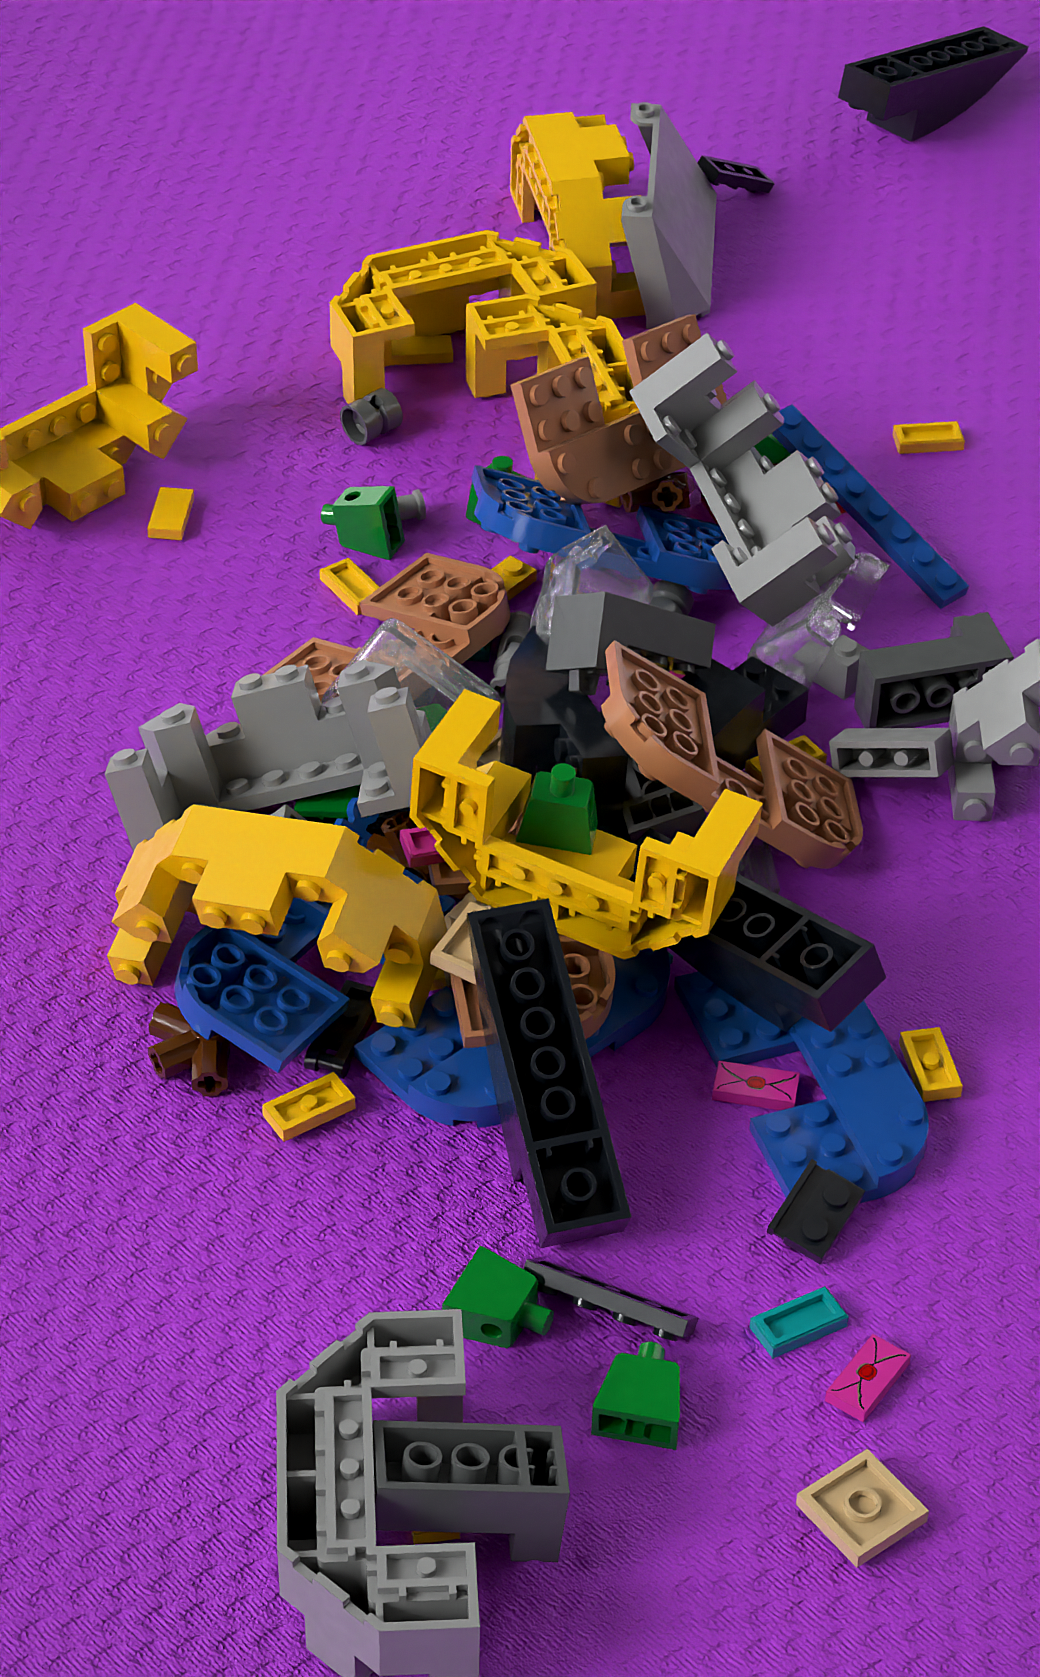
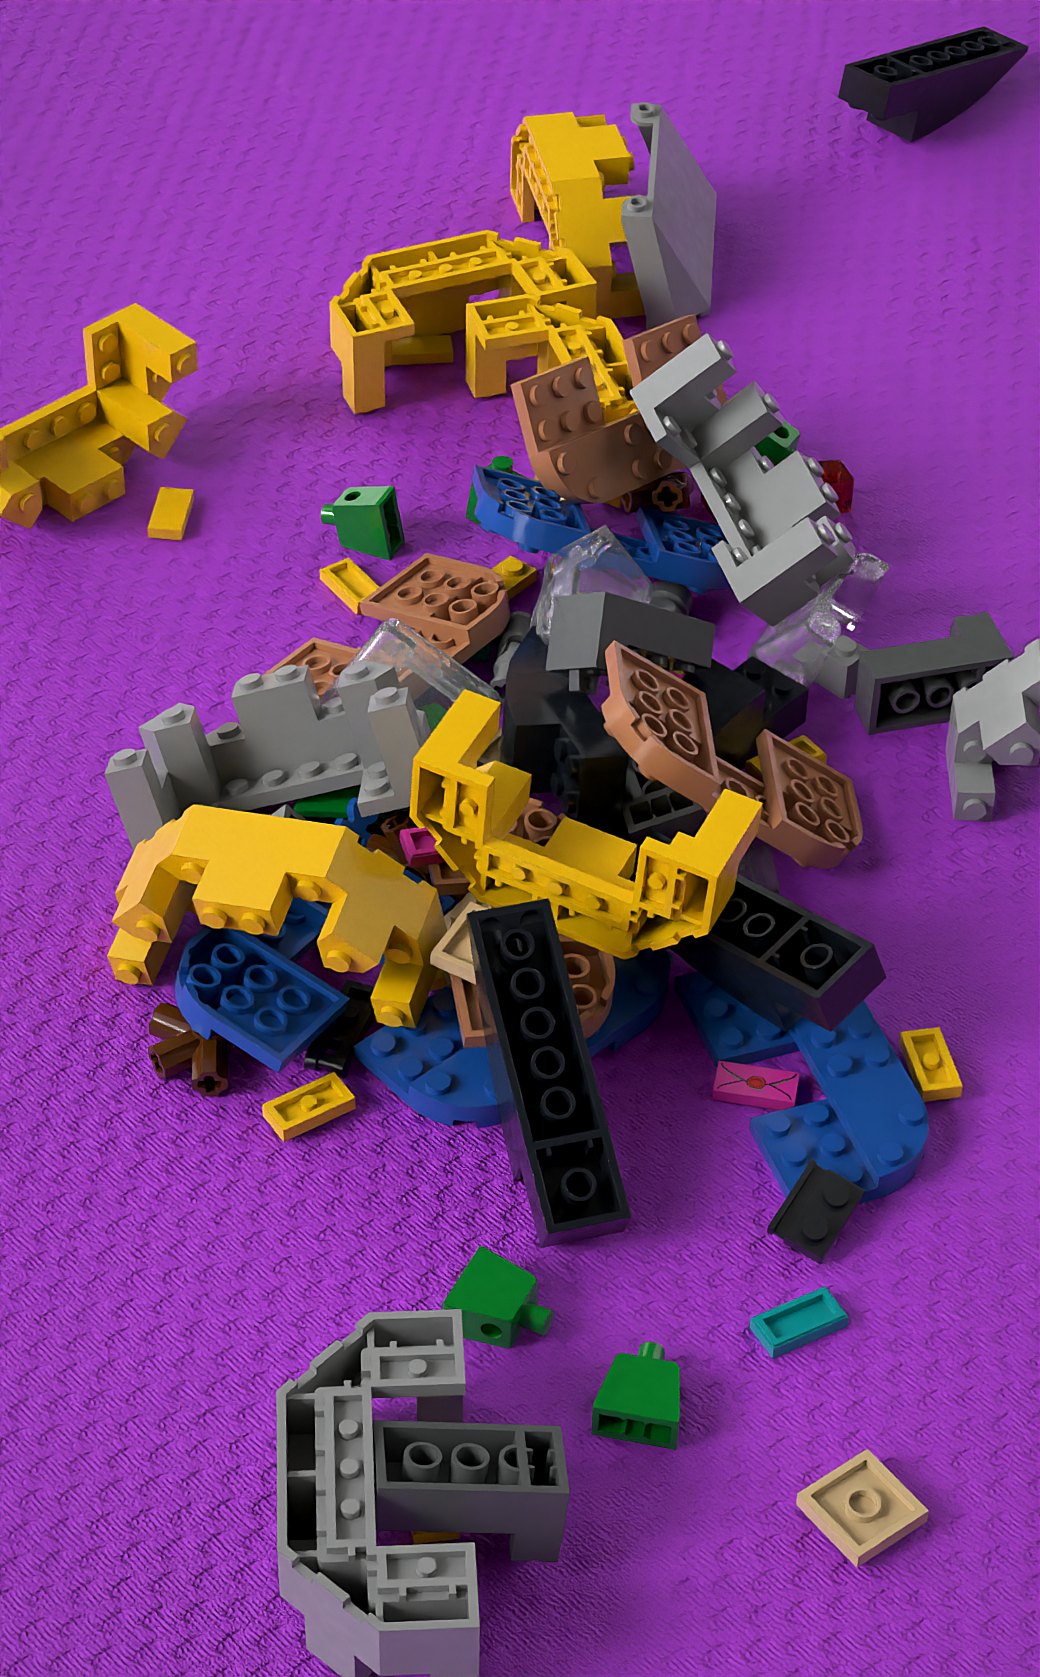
dark grey wheel [340,388,403,445] -> none
light grey bush [397,489,426,520] -> none
green torso [516,763,598,855] -> none
black plate [523,1258,699,1341] -> none
black plate [697,155,775,193] -> none
blue plate [771,404,969,609] -> none
dark pink tile [825,1334,911,1422] -> none
light grey brick [829,728,954,777] -> none
yellow tile [892,421,965,454] -> none

